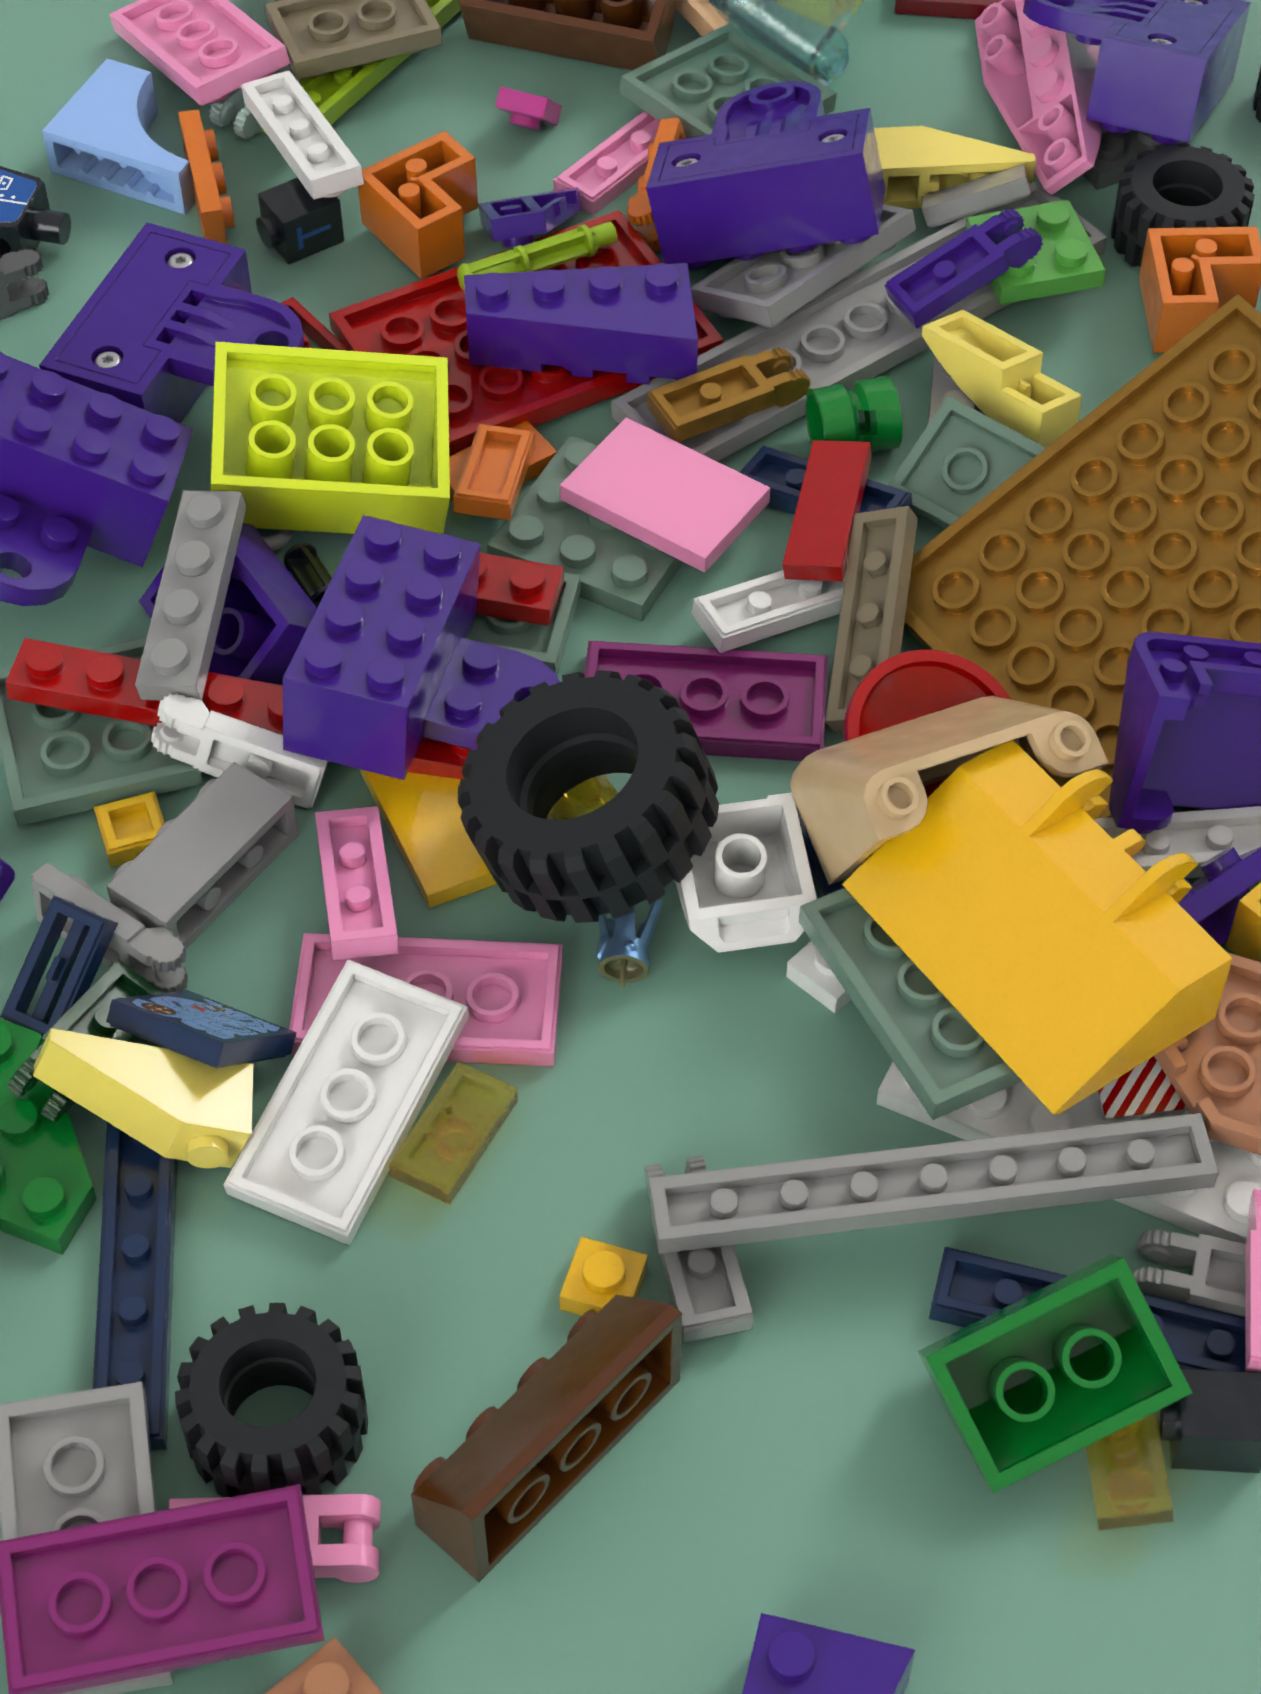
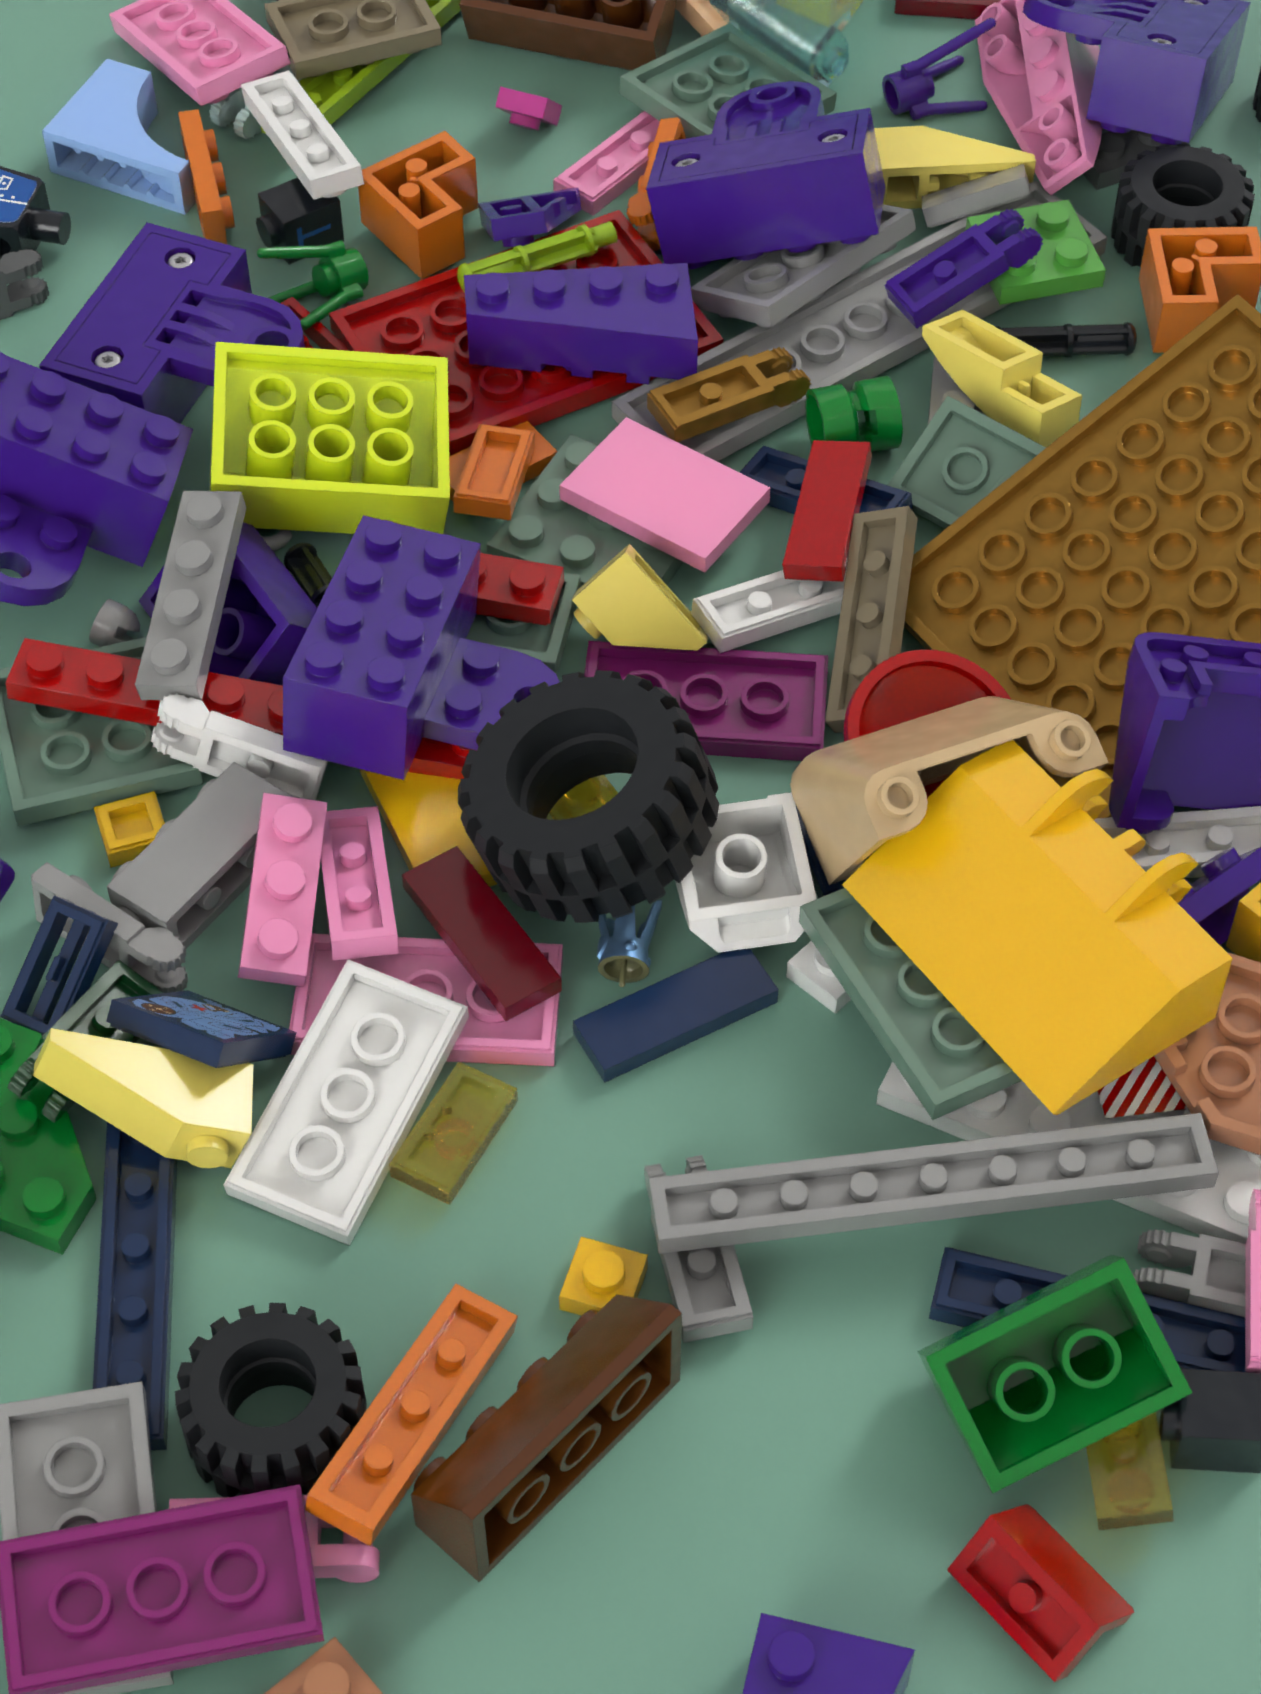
none -> light grey hinge [89,599,140,647]
none -> bright pink plate [238,793,328,987]
none -> green plant [257,240,369,330]
none -> orange plate [305,1284,518,1546]
none -> dark red tile [402,846,562,1021]
none -> light yellow slope [572,544,708,651]
none -> dark blue tile [573,948,779,1082]
none -> dark purple plant [882,18,996,121]
none -> red panel [947,1504,1134,1682]
none -> black piece [995,322,1137,357]

